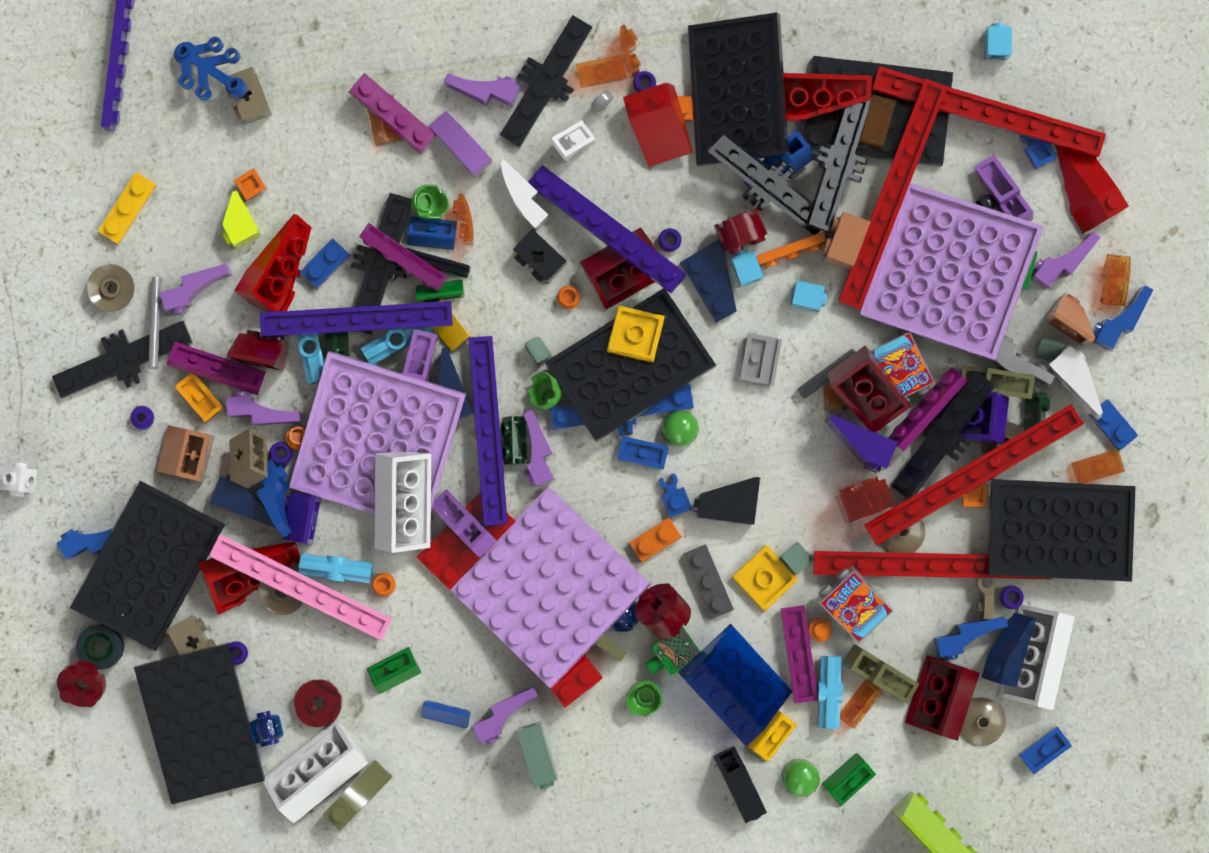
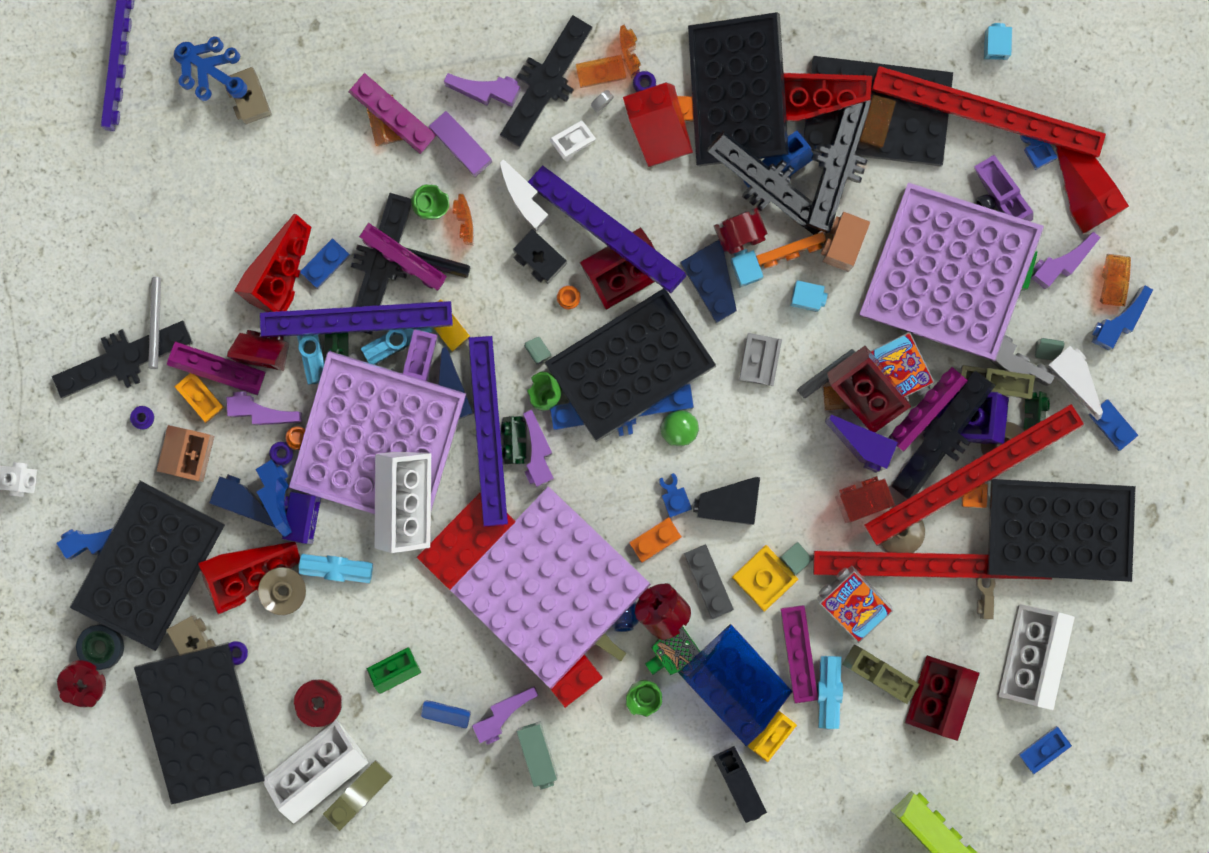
dark tan dish [87,264,135,312] -> none
yellow plate [98,172,157,245] -> none
medium lavender slope [160,264,232,315] -> none
bright pink plate [209,534,392,641] -> none
neon yellow slope [222,191,262,248] -> none
dark tan brick [229,428,268,489] -> none
orange plate [234,168,267,202] -> none
clear blue head [250,710,284,747] -> none
orange plate [372,573,396,596] -> none
blue slope [407,216,457,250] -> none
green slope [416,280,465,303] -> none
medium lavender slope [432,489,497,558] -> none
yellow tile [607,305,665,363] -> none
blue plate [617,436,669,470] -> none
dark purple plate [658,228,682,252] -> none
bright green hair [781,759,820,797] -> none
orange plate [809,618,833,642] -> none
green slope [822,753,876,806] -> none
red plate [838,78,947,310] -> none
clear orange slope [840,680,882,728] -> none
blue slope [934,617,1008,661] -> none
dark tan dish [961,698,1006,746] -> none
dark blue slope [981,612,1036,688] -> none
dark purple plate [999,586,1024,609] -> none
nougat slope [1044,294,1095,347] -> none
clear orange plate [1072,449,1125,484] -> none

